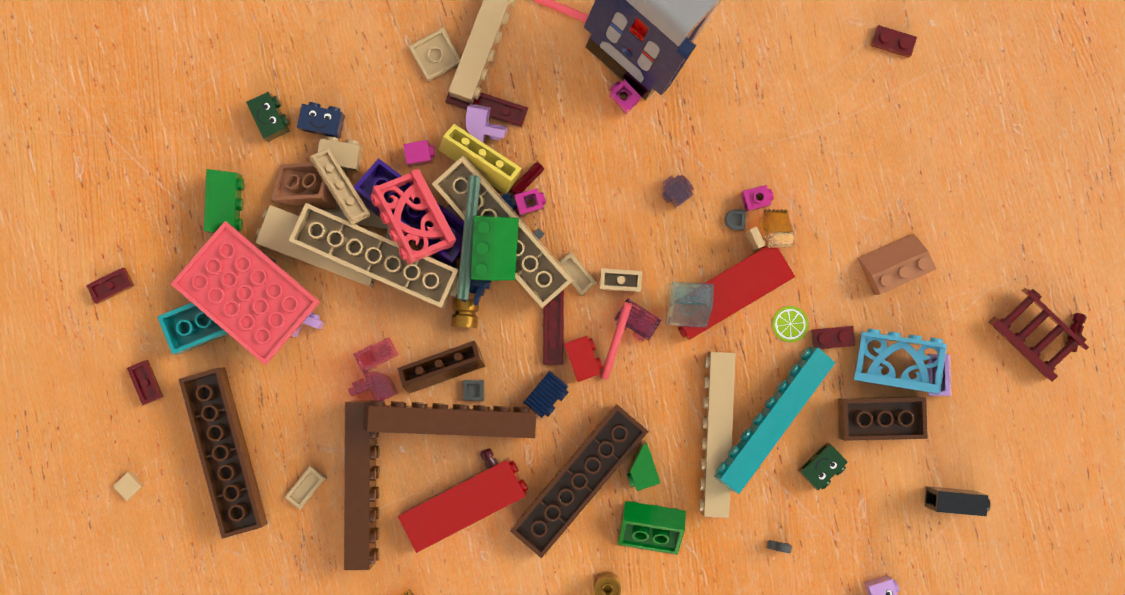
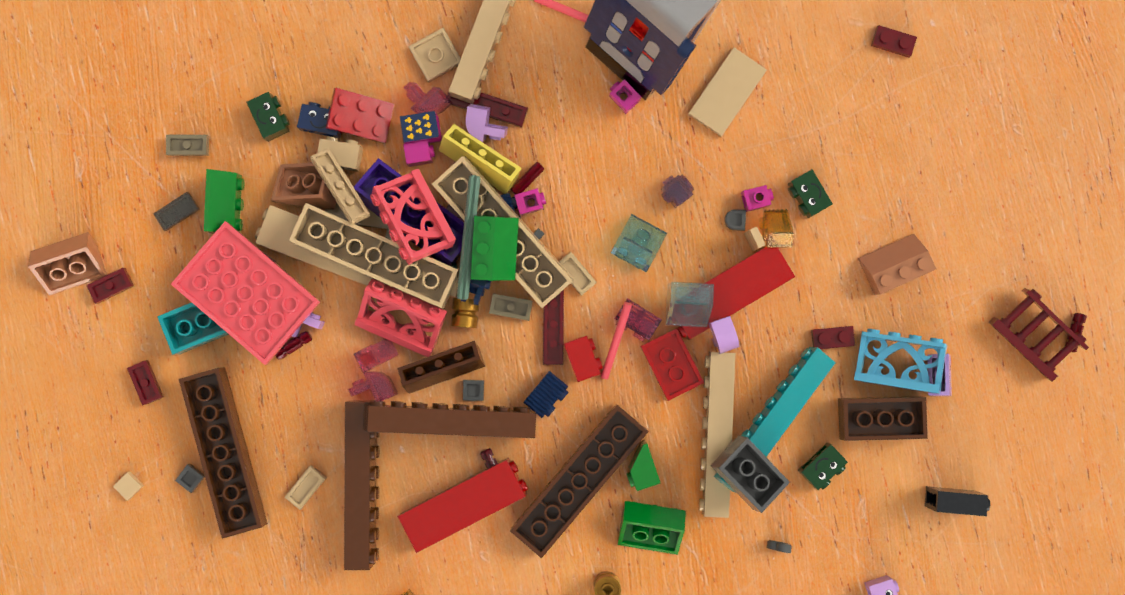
tan brick [599,268,642,293] -> none
lime sticker [772,306,809,342] -> none
none -> nougat slope [28,232,107,295]
none -> clear smoke tile [154,192,200,231]
none -> dark tan plate [166,135,209,156]
none -> dark grey tile [175,464,205,493]
none -> dark red axle [275,331,312,360]
none -> plate [326,88,394,144]
none -> coral fence [355,279,447,357]
none -> dark blue piece [400,111,442,144]
none -> clear pink brick [404,82,452,115]
none -> dark tan plate [489,294,533,321]
none -> clear light blue slope [611,214,667,272]
none -> red plate [640,328,704,401]
none -> tan tile [688,48,767,137]
none -> lavender brick [708,316,739,354]
none -> dark grey brick [710,436,790,513]
none -> dark green brick [788,169,833,218]

